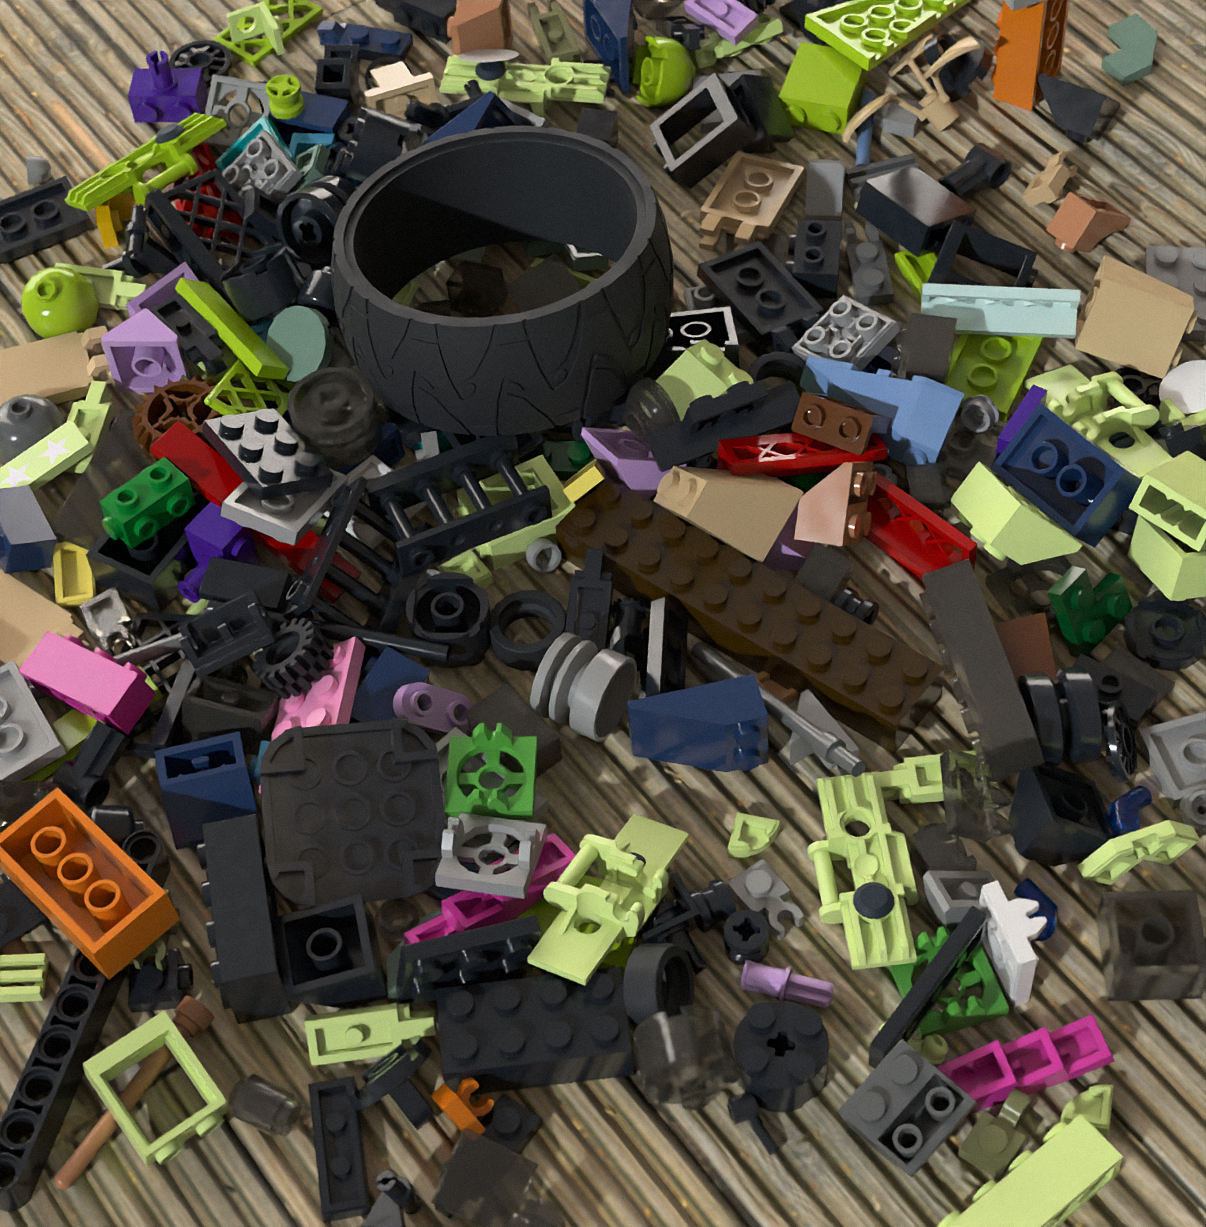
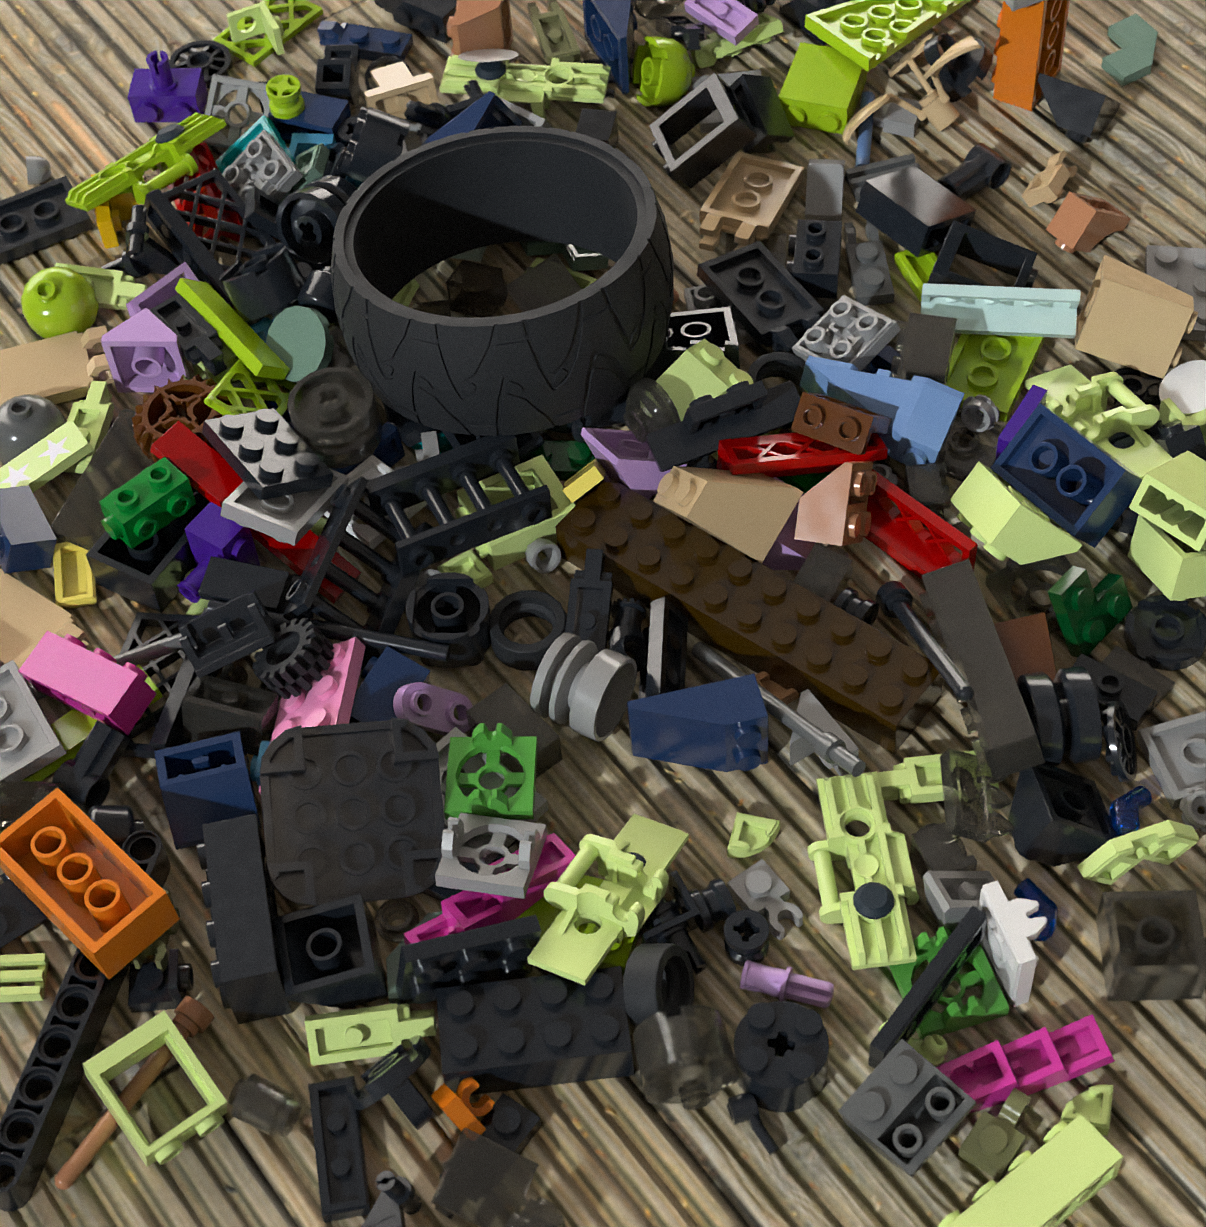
clear smoke plate [79,586,136,656] -> none
none -> black piece [876,581,974,701]

